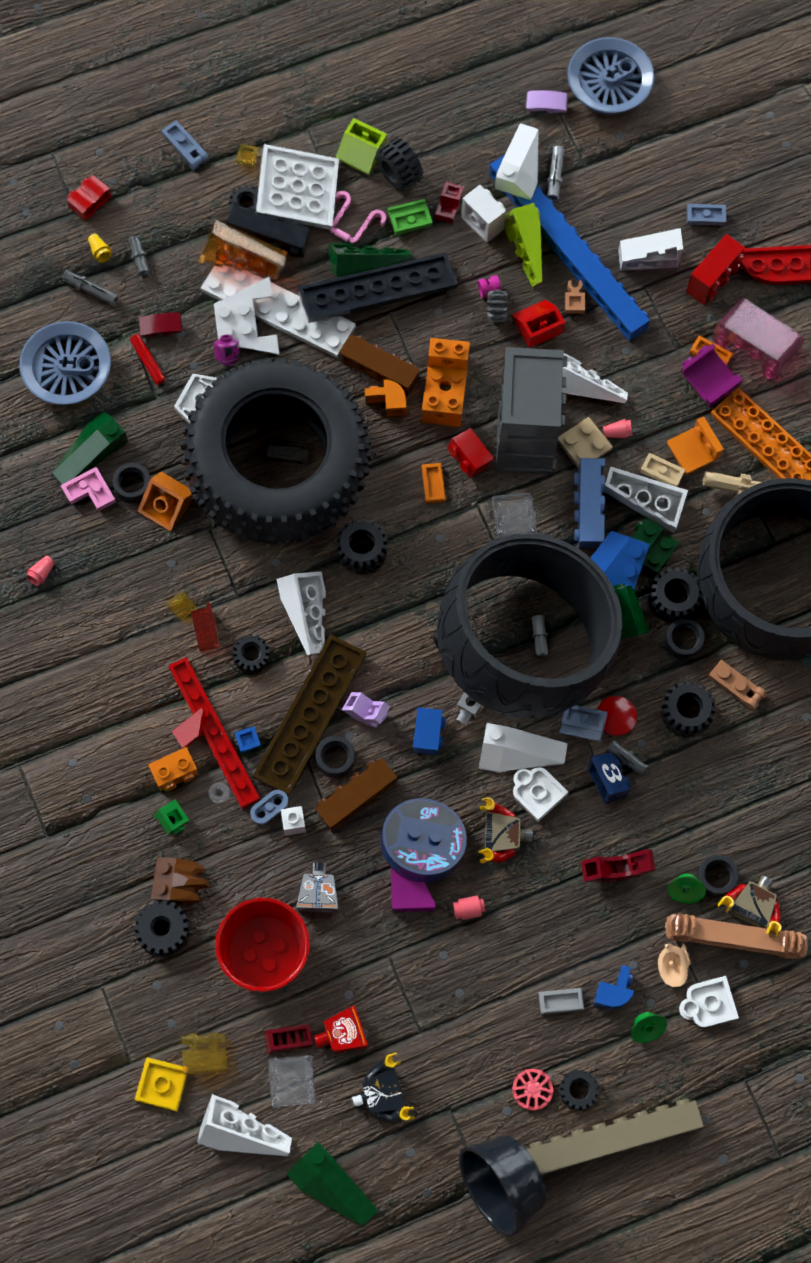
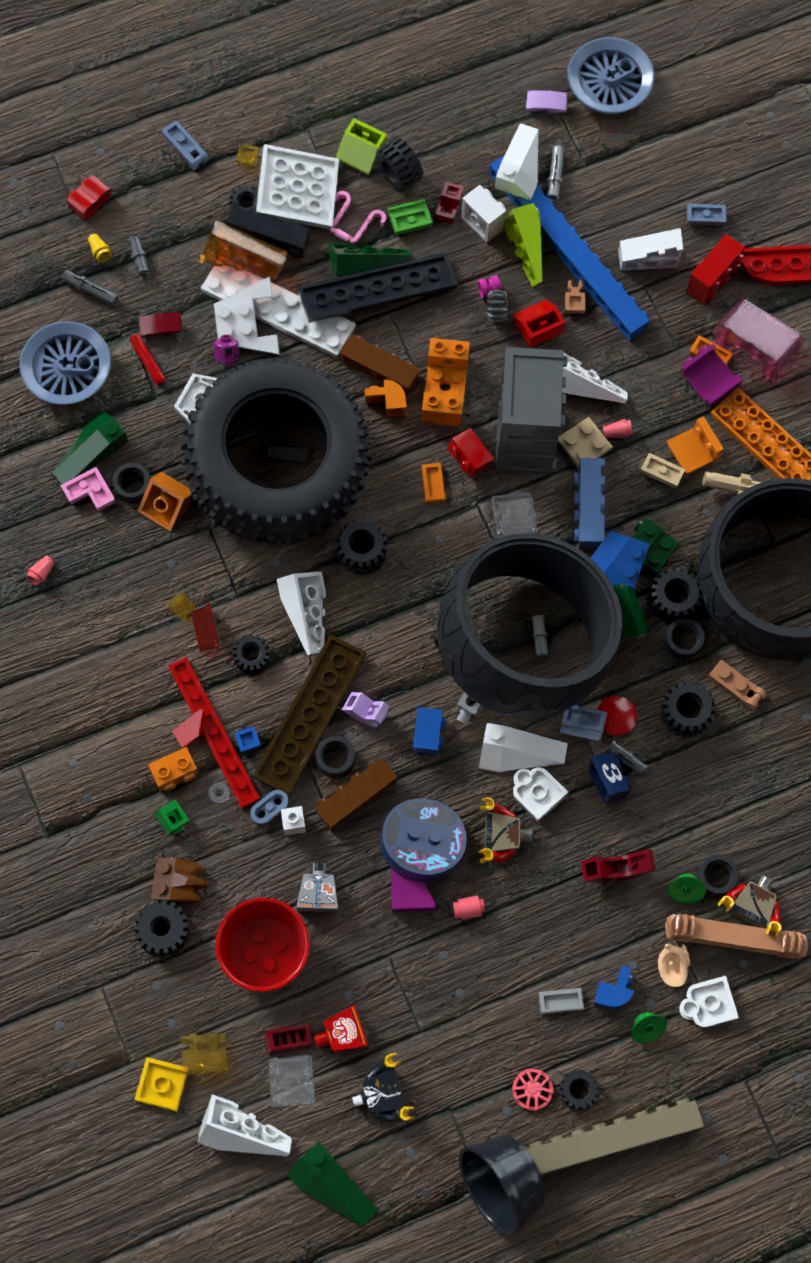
white wedge [604,467,688,533] -> none

